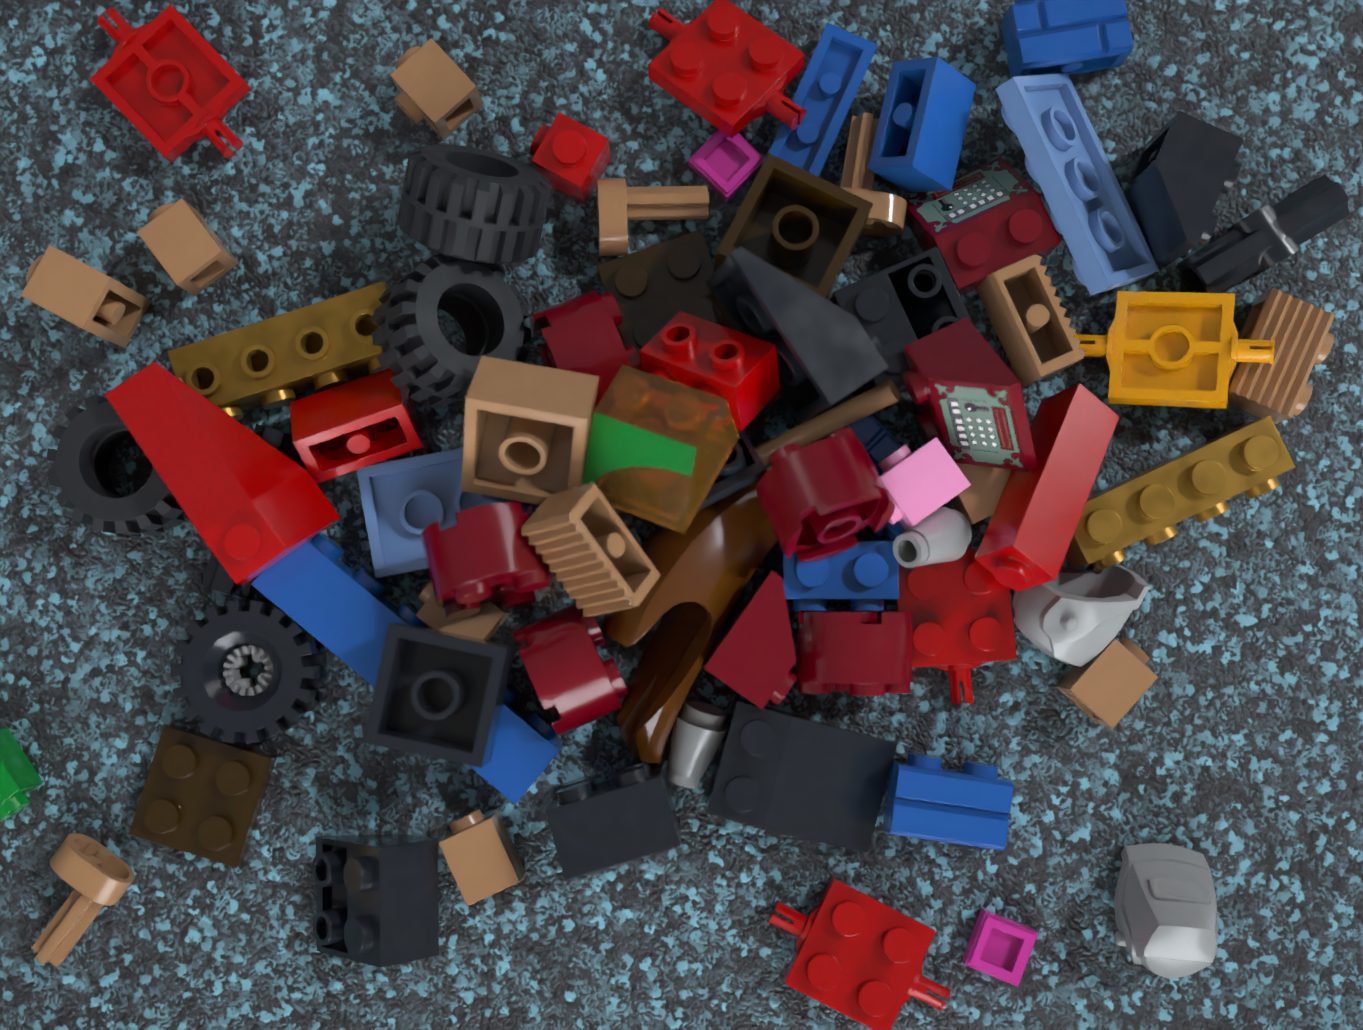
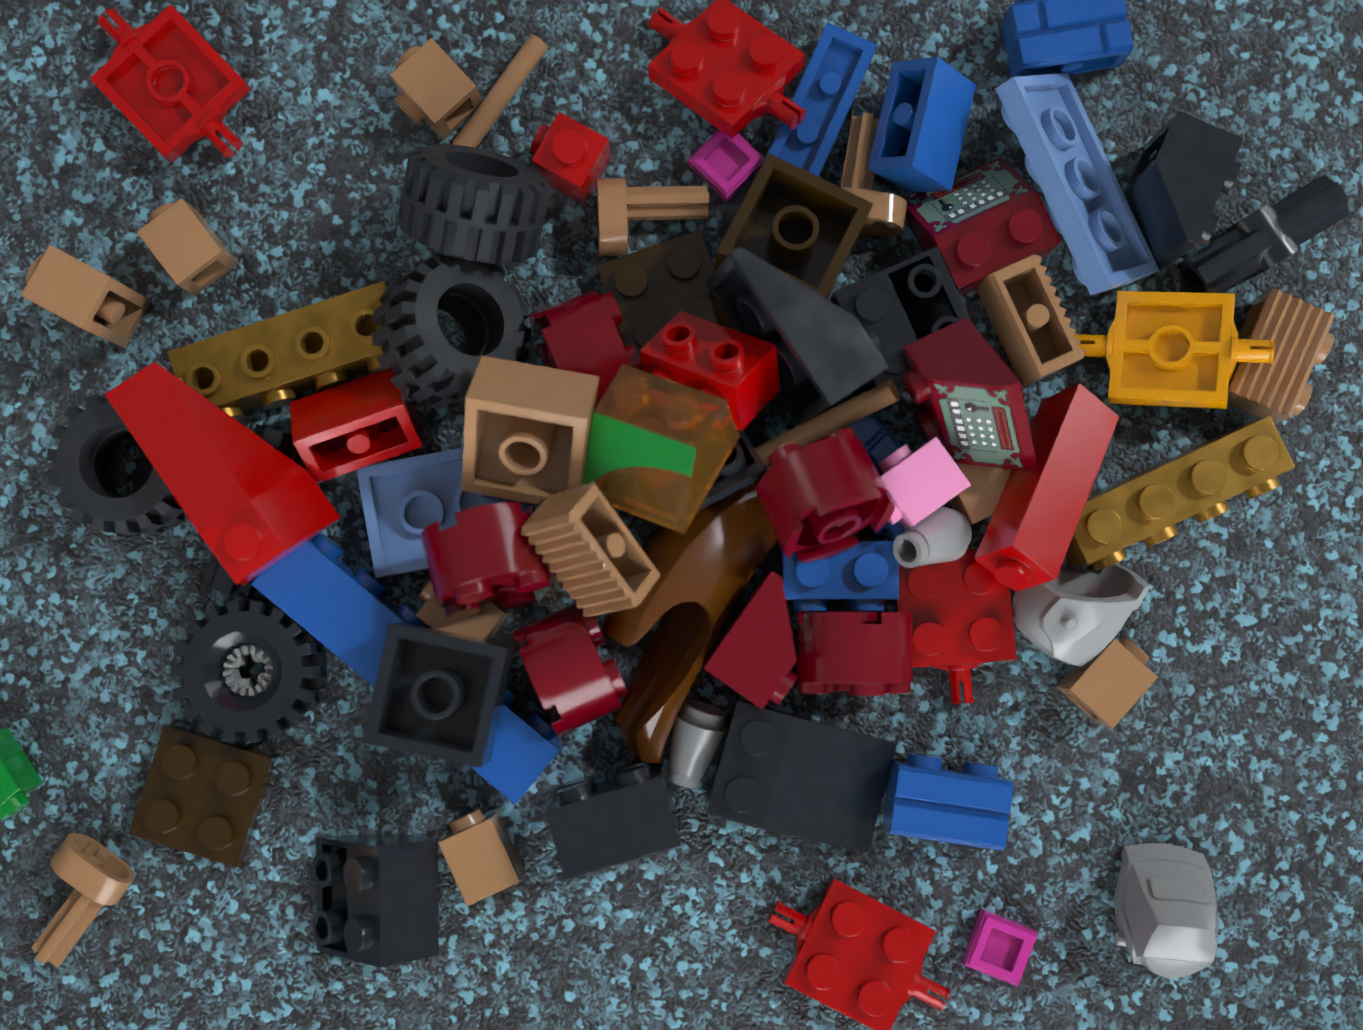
none -> medium nougat bar [451,34,548,148]

